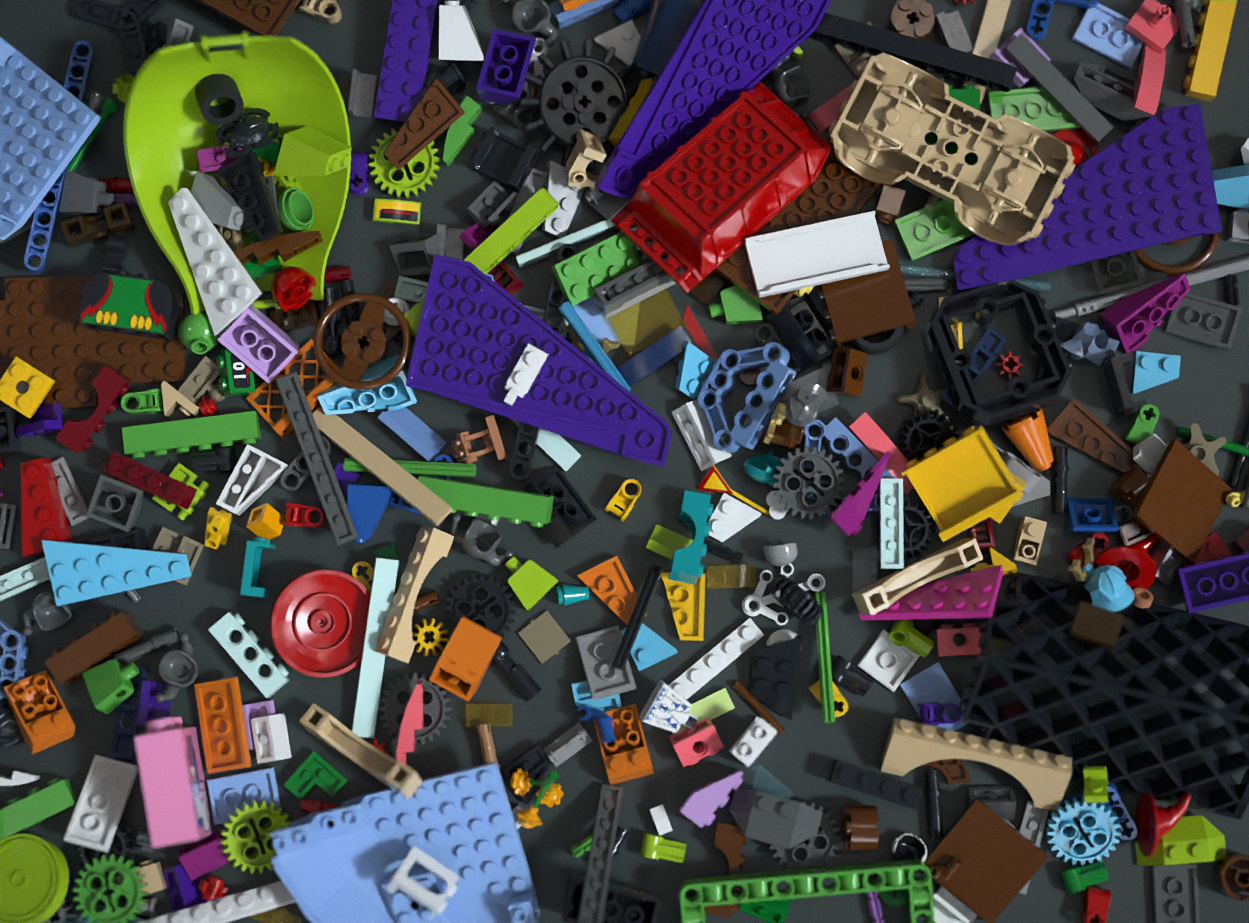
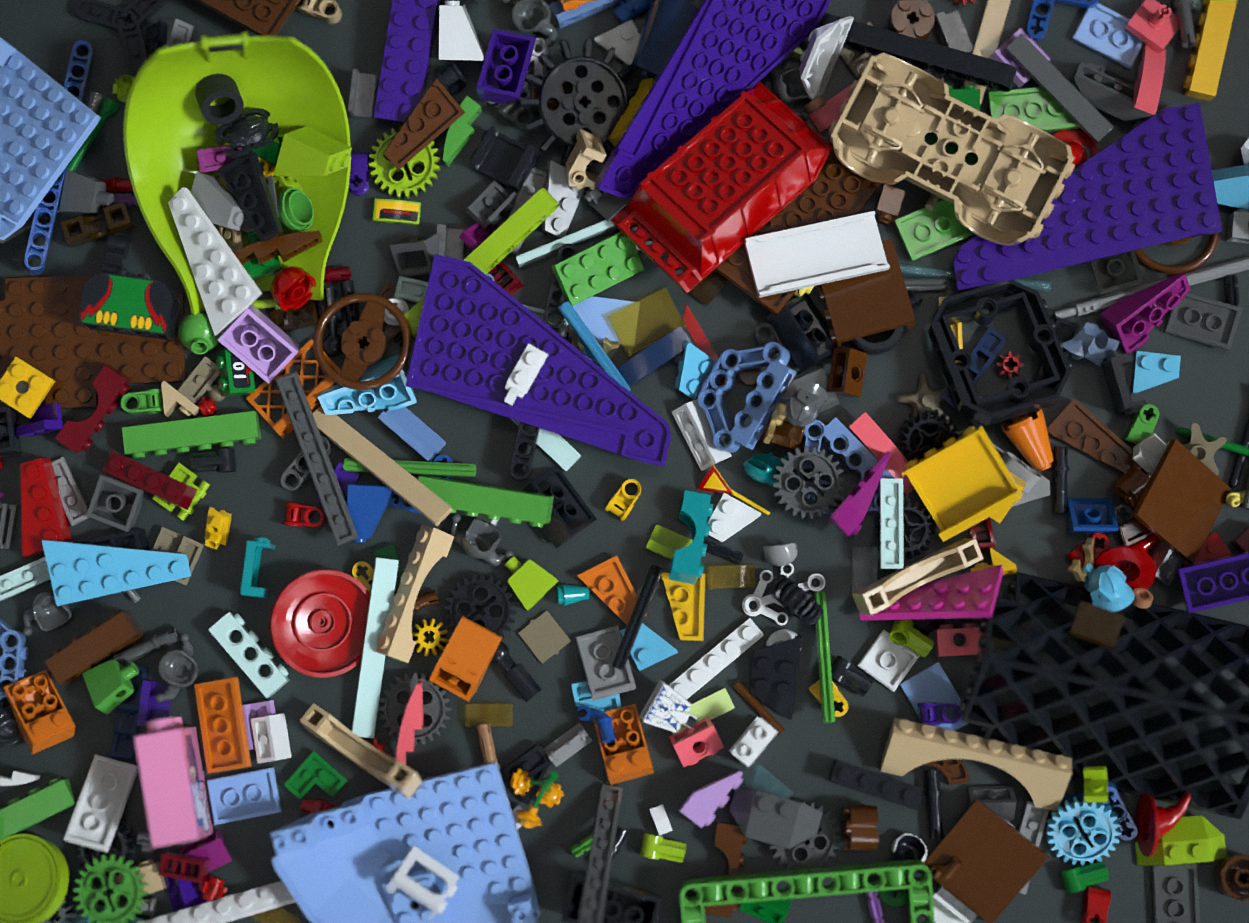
white wedge [216,444,289,516] -> none
lime gear [220,799,292,874] -> none
light orange panel [246,503,285,540] -> none
nougat tile [451,415,508,464] -> none
dark grey piece [594,255,682,319] -> none
bright green torso [708,285,763,325] -> none
white tile [766,491,788,520] -> none
tan slope [1014,516,1047,566] -> none
none -> dark red slope [158,852,210,884]
none -> white wedge [799,16,854,100]
none -> nougat tile [804,95,827,114]

